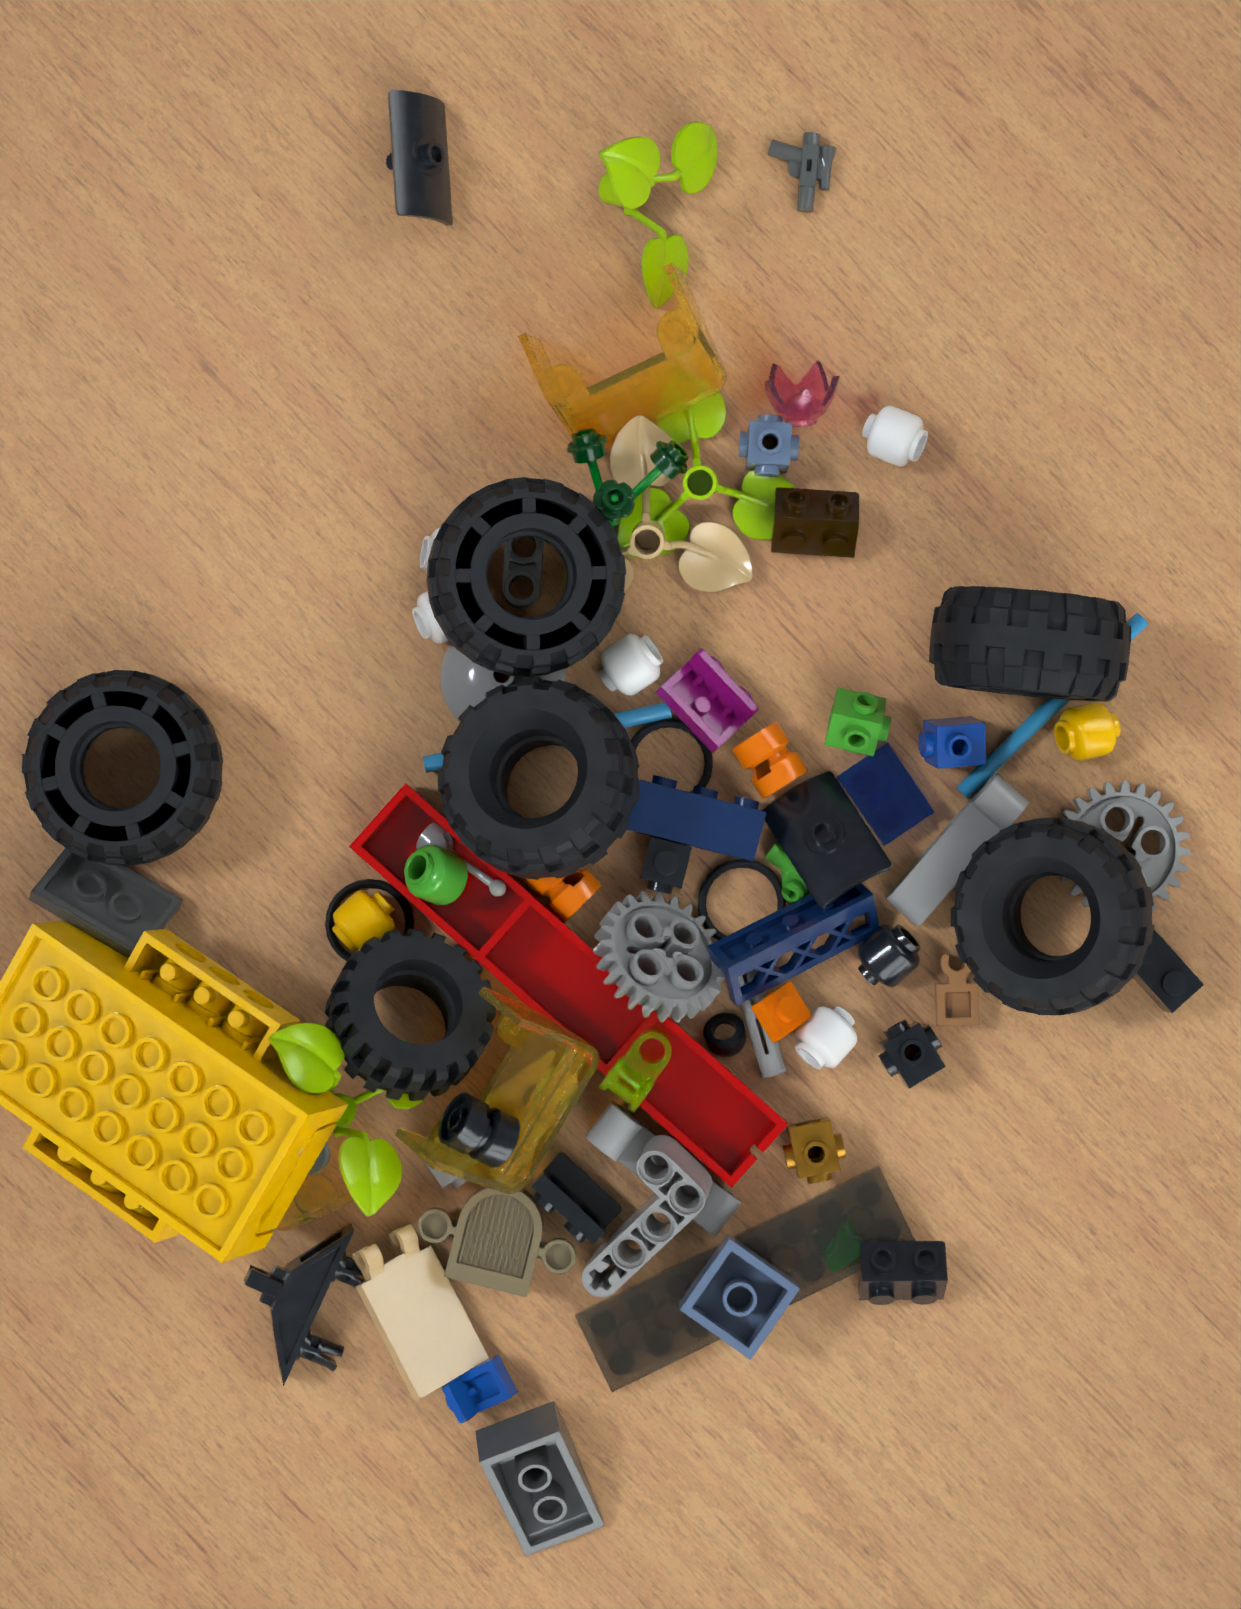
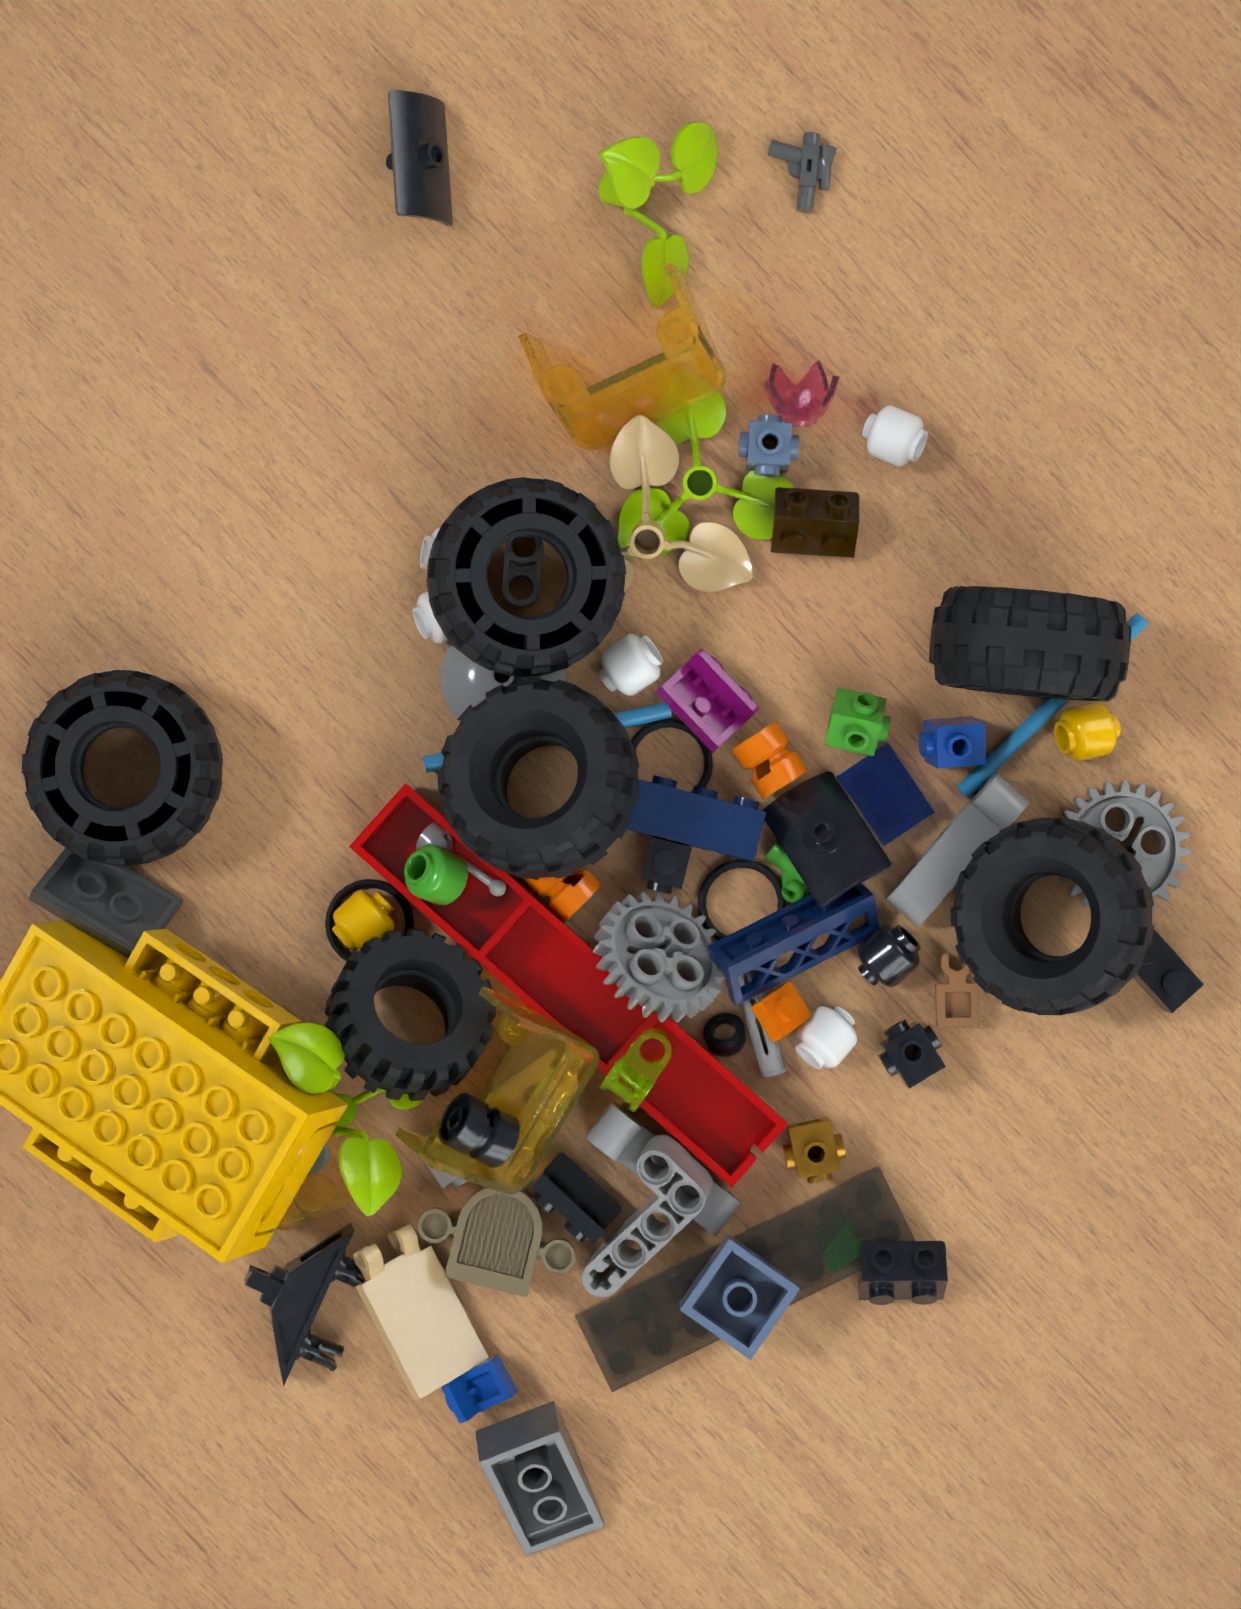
dark green plant [567,428,689,529] -> none

